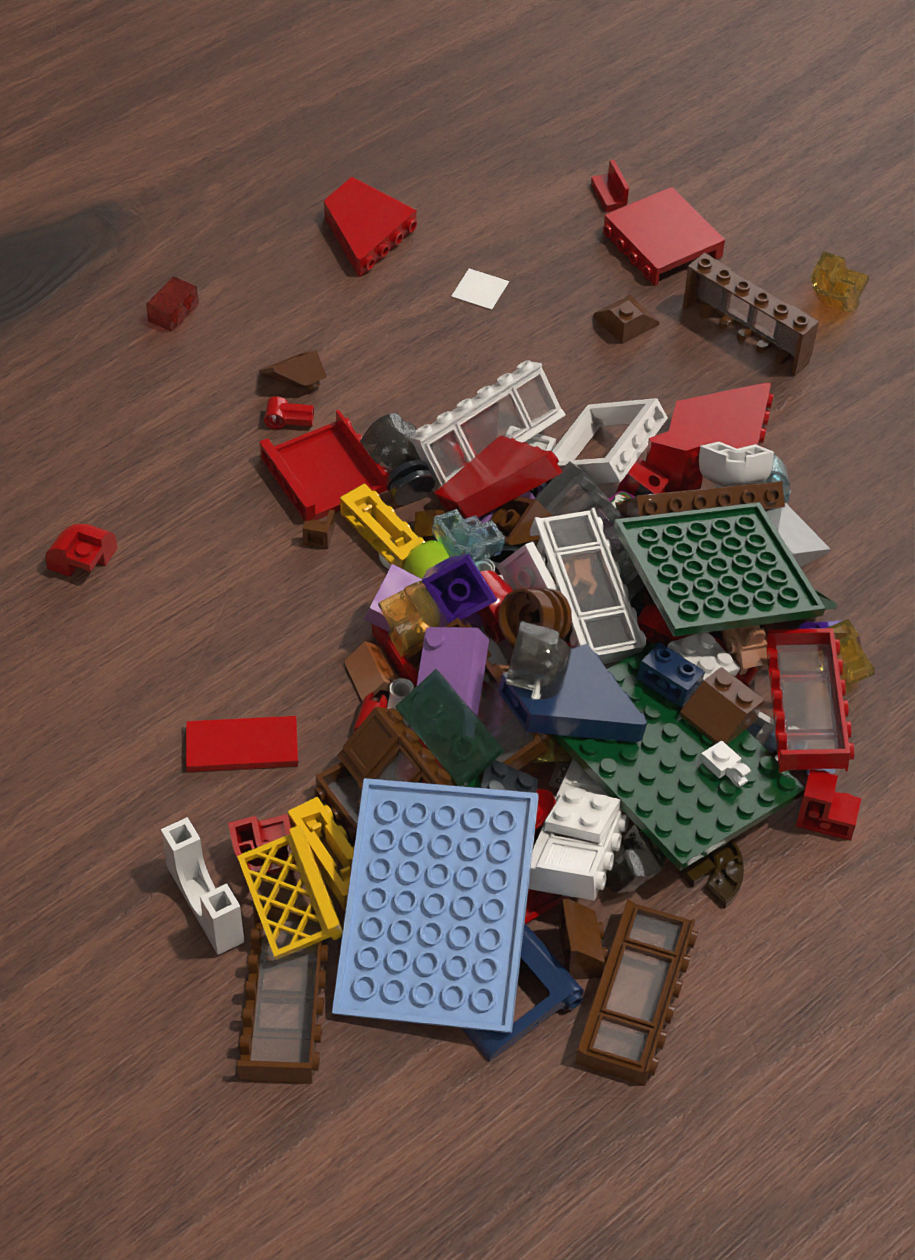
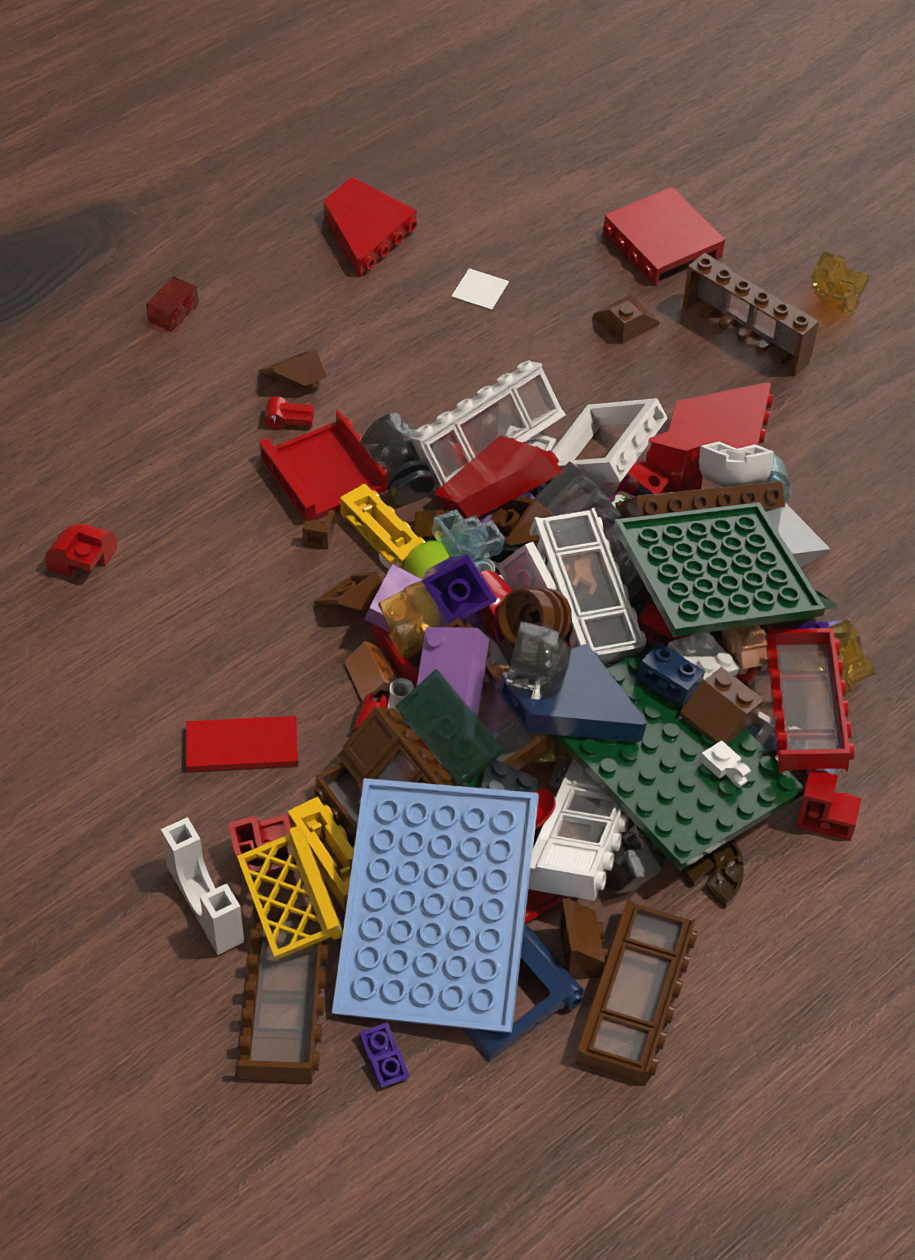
white plate [545,787,620,843] -> none
red panel [591,160,629,212] -> none
none -> reddish brown slope [314,572,383,613]
none -> dark purple slope [358,1022,410,1088]

